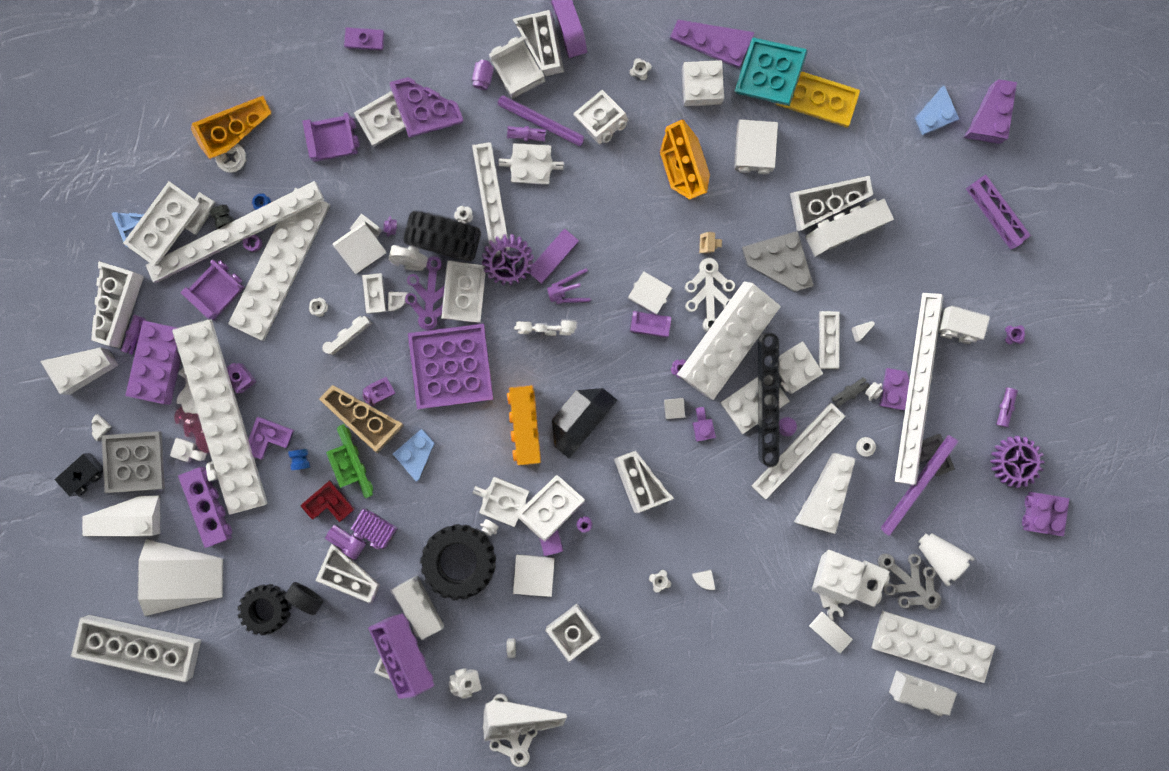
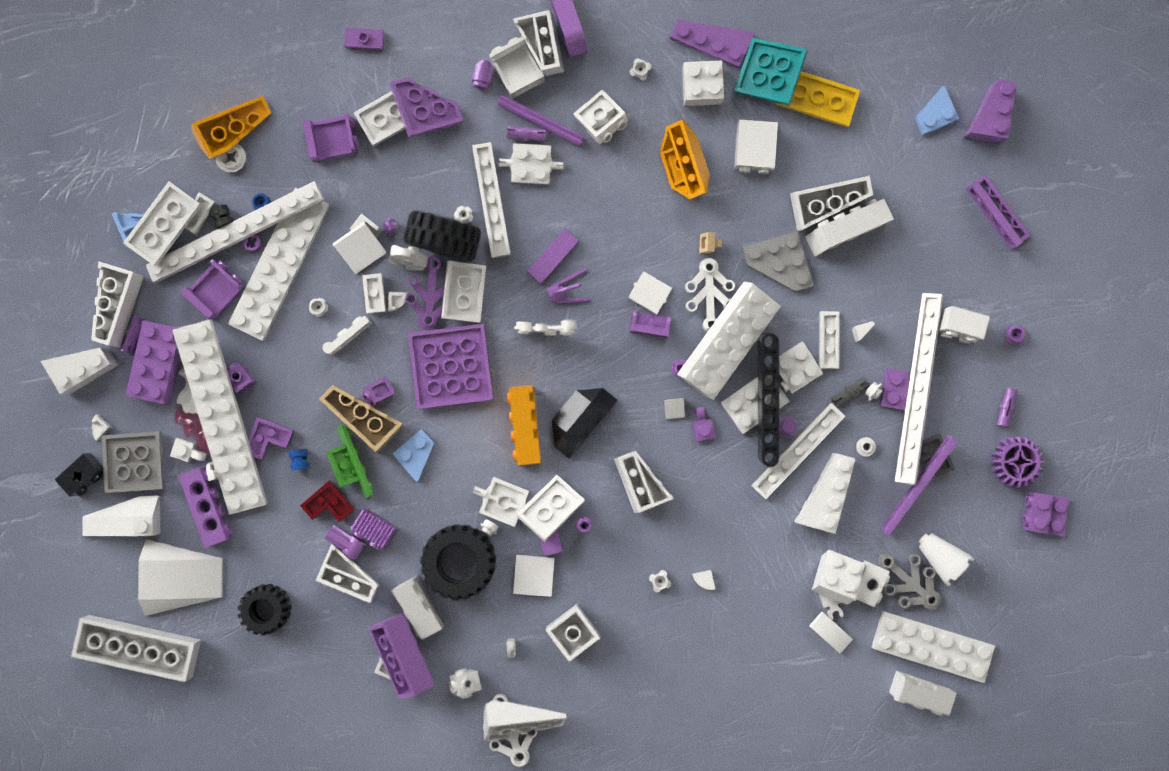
black tyre [284,582,324,615] -> none
medium lavender gear [482,234,534,286] -> none

